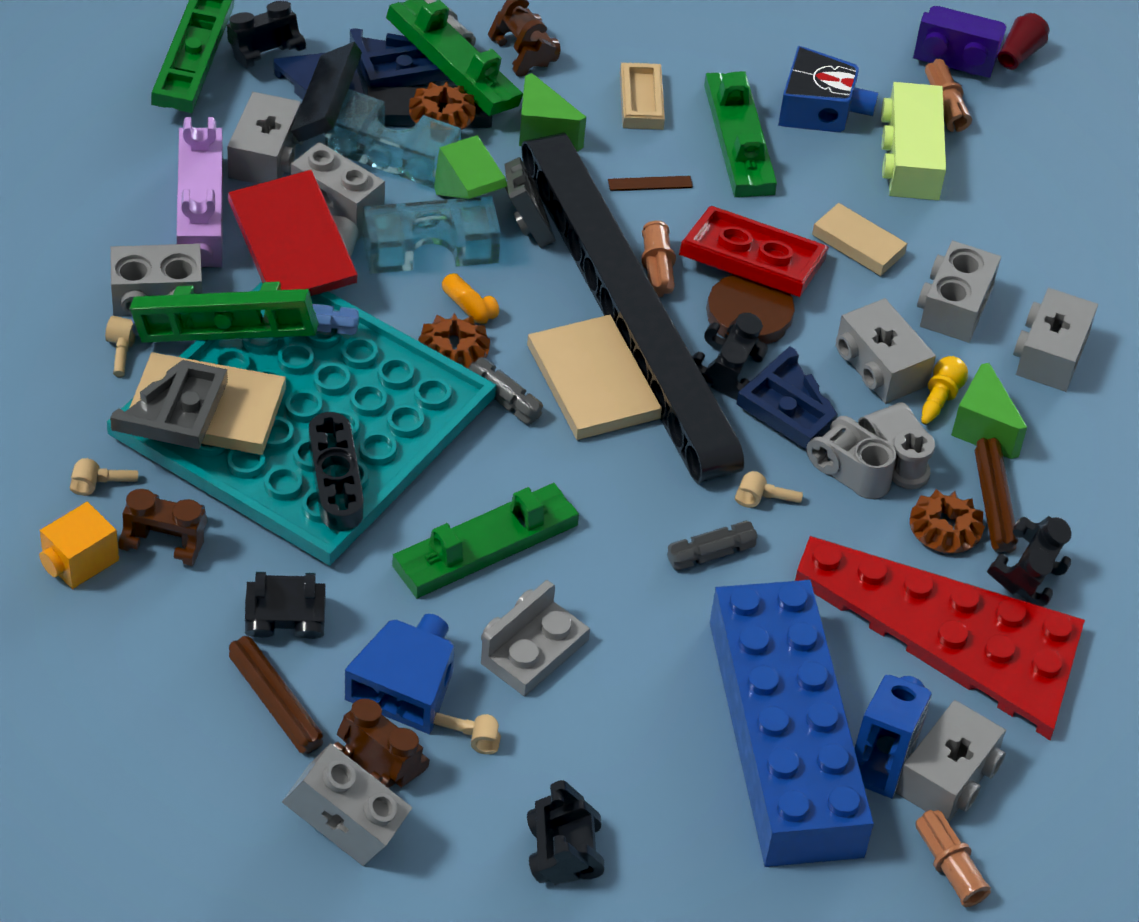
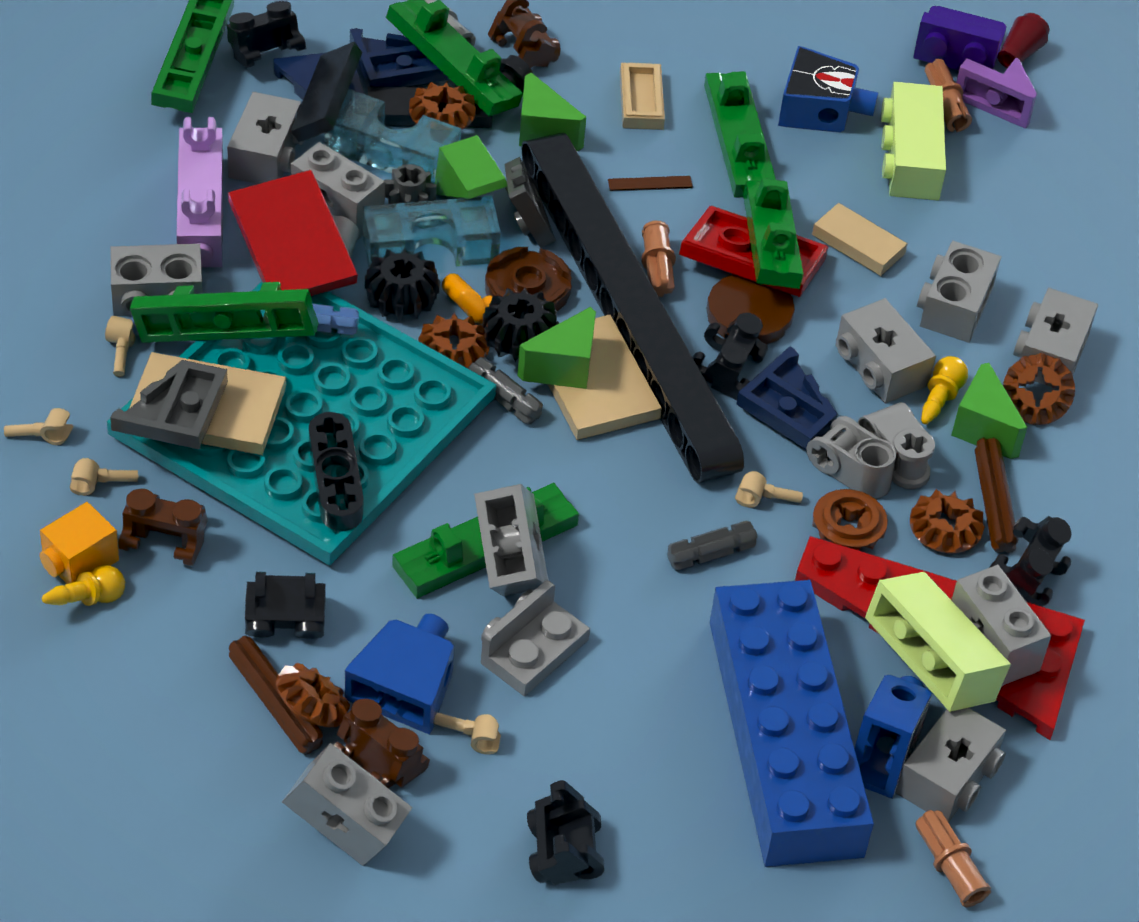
none -> tan hand [4,408,74,446]
none -> yellow bar [42,565,125,606]
none -> dark orange gear [276,663,350,727]
none -> black gear [364,247,440,322]
none -> dark grey gear [384,164,437,218]
none -> light grey brick [474,484,548,596]
none -> black gear [482,287,559,363]
none -> reddish brown tile [485,247,572,311]
none -> black plate [499,55,533,93]
none -> bright green slope [517,307,596,389]
none -> green hinge [743,178,803,289]
none -> dark orange gear [812,489,888,550]
none -> yellowish green brick [865,572,1011,712]
none -> light grey brick [951,565,1051,686]
none -> medium lavender slope [956,58,1037,129]
none -> dark orange gear [1003,353,1075,425]

